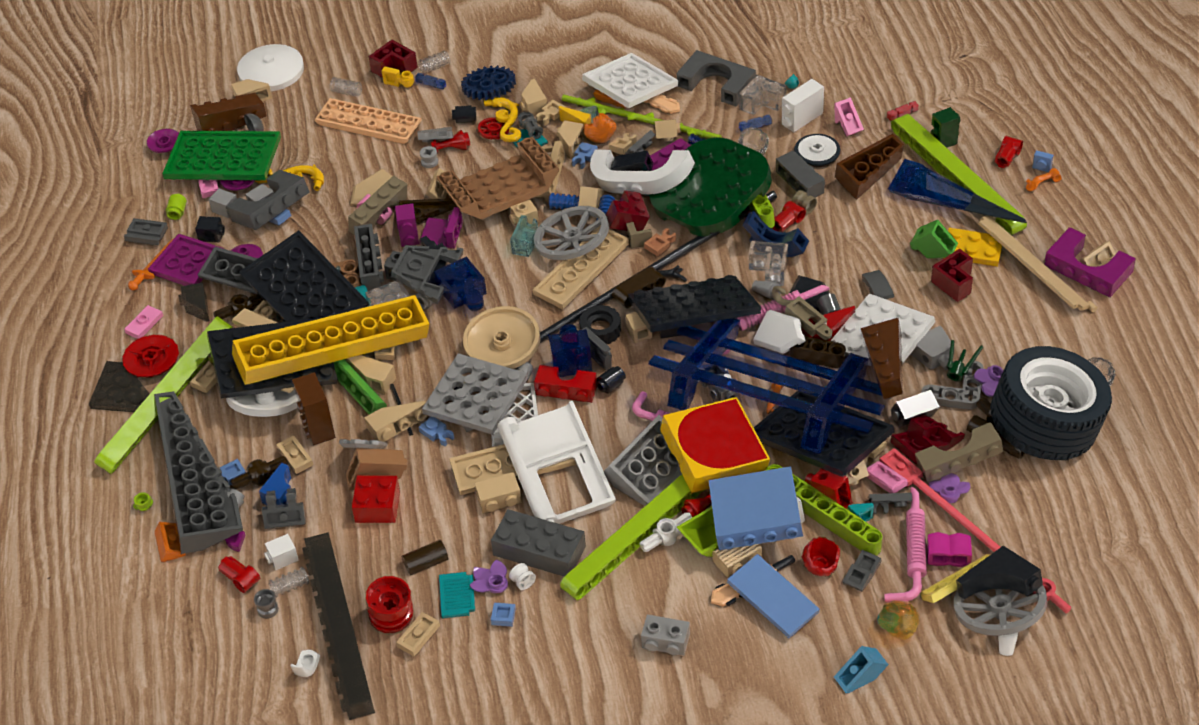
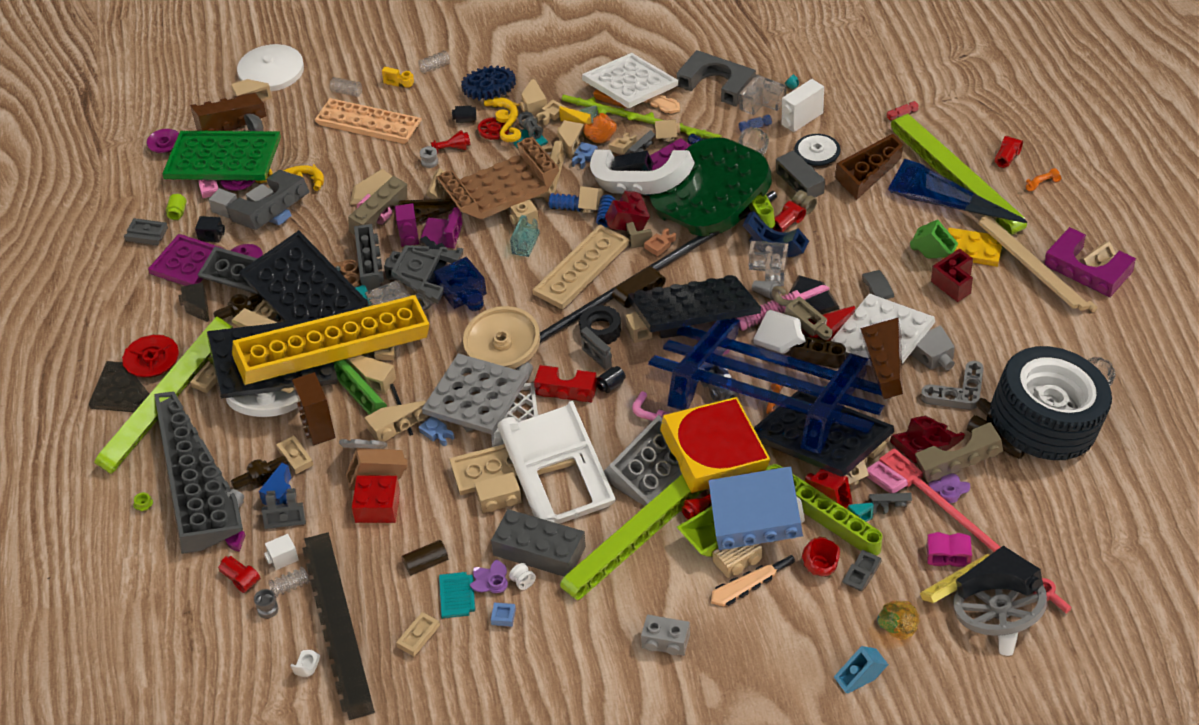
bright pink plate [124,305,163,339] -> none
orange sword [128,239,173,291] -> none
orange slope [155,522,186,562] -> none
medium blue plate [220,459,246,485] -> none
red wheel [366,576,413,633] -> none
dark red brick [368,40,418,78] -> none
clear blue axle [415,73,446,89] -> none
light grey wing [417,127,453,142] -> none
light grey wheel [534,206,609,260] -> none
clear blue brick [548,324,593,377] -> none
white axle [640,513,693,552] -> none
black bar [658,265,687,282] -> none
medium blue tile [727,554,820,638] -> none
dark grey brick [817,293,841,315] -> none
bright pink slope [834,97,864,137] -> none
bright pink piece [884,487,927,602] -> none
brick [891,390,940,427] -> none
dark green brick [931,107,961,148] -> none
dark green plant [946,340,983,381] -> none
medium lavender plate [974,365,1003,397] -> none
medium blue plate [1032,150,1054,172] -> none

